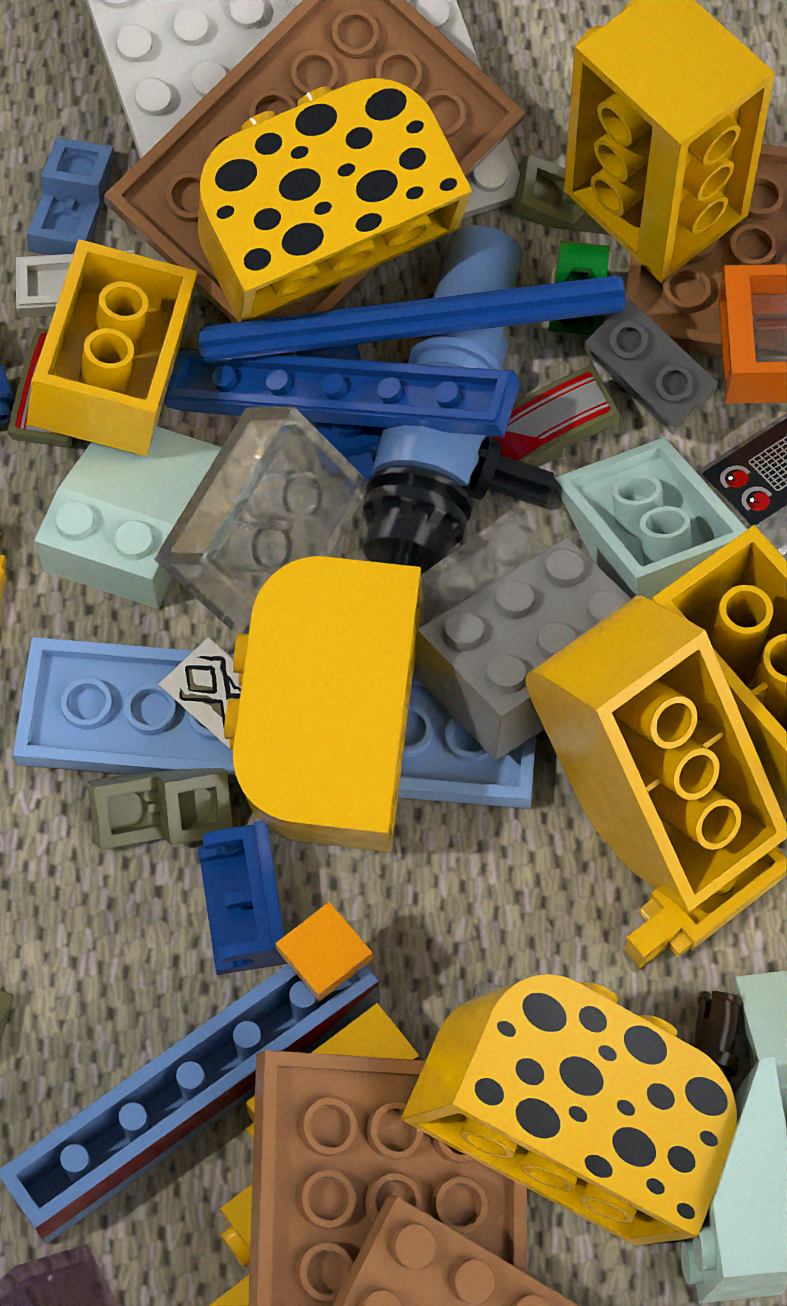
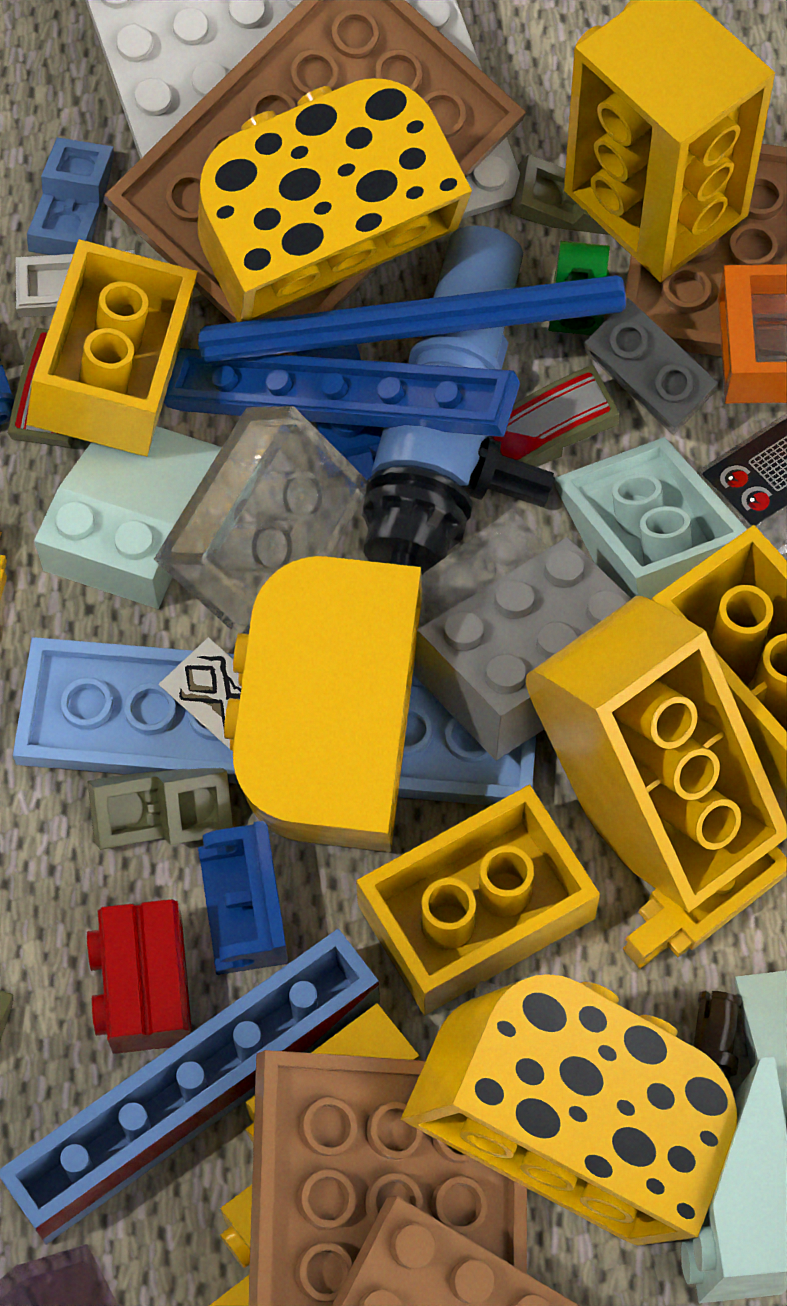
light orange tile [275,901,373,1002] -> none
none -> red brick [87,899,192,1054]
none -> yellow brick [356,784,600,1016]

